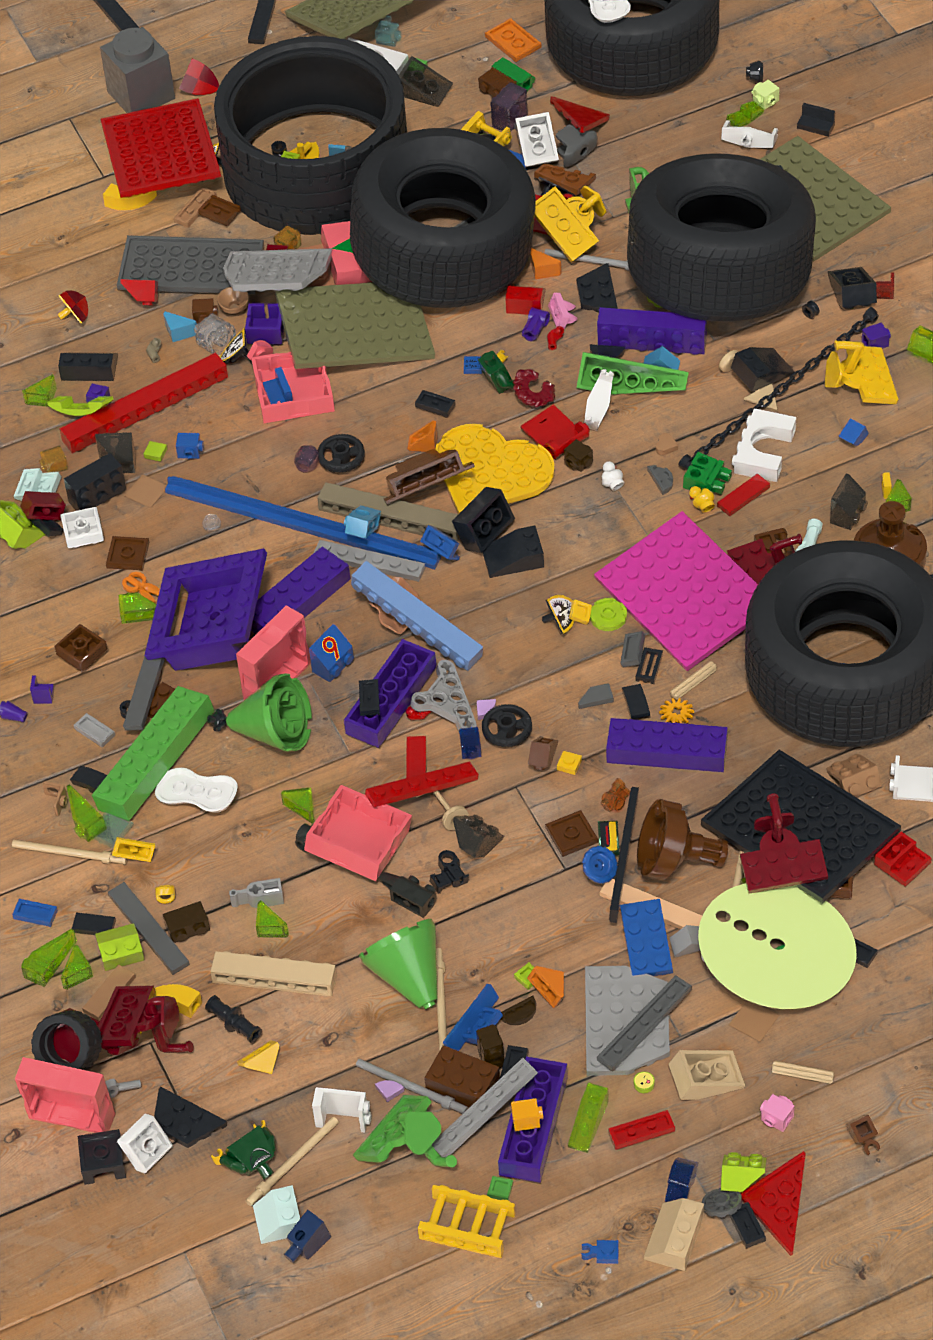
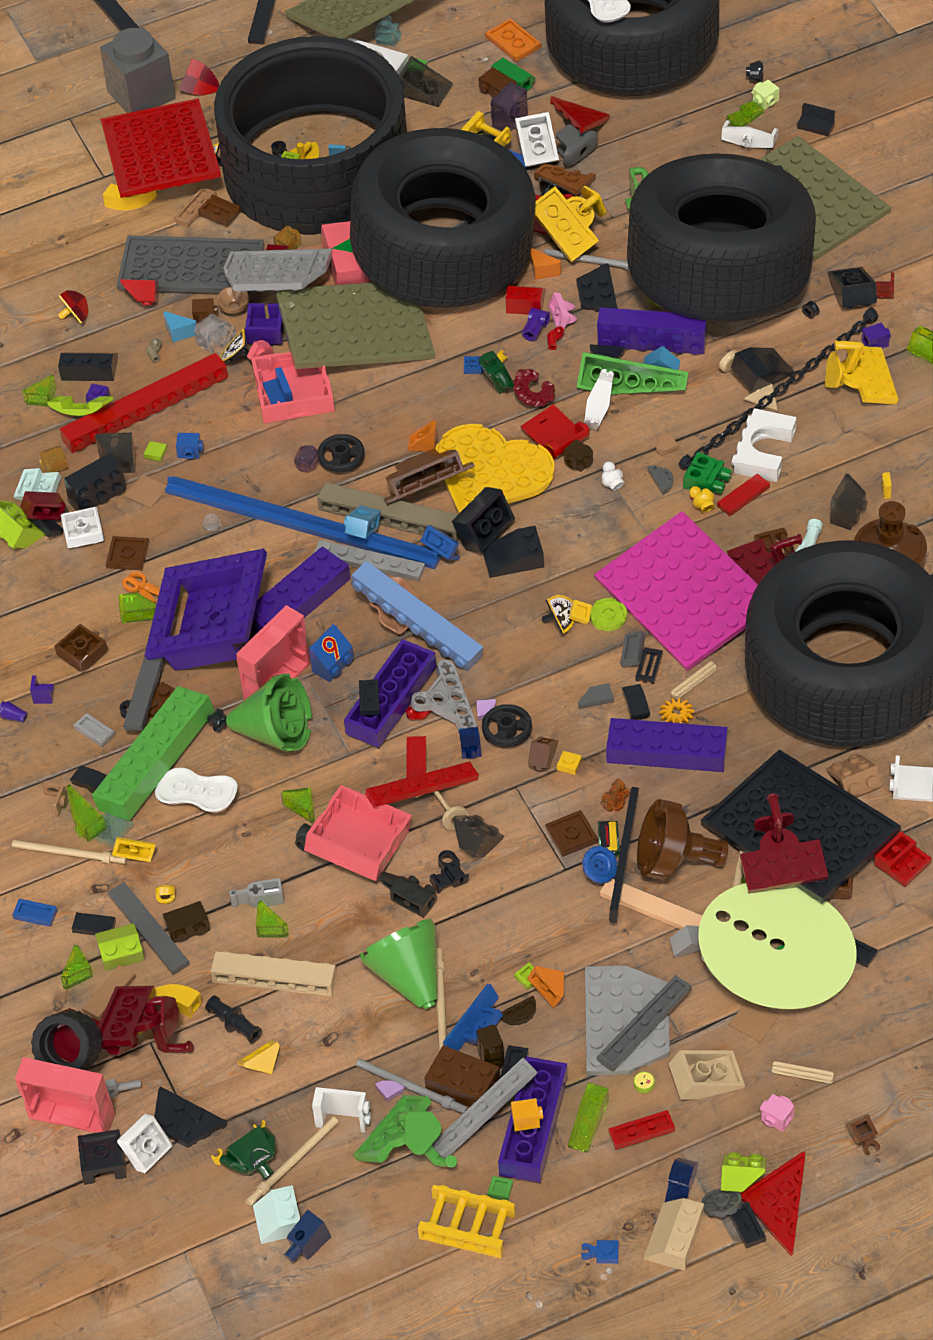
clear neon green slope [21,929,77,987] -> none
black plate [415,390,455,417] -> none
blue plate [620,899,673,976] -> none
blue brick [839,418,869,446] -> none
clear neon green slope [886,479,912,512] -> none

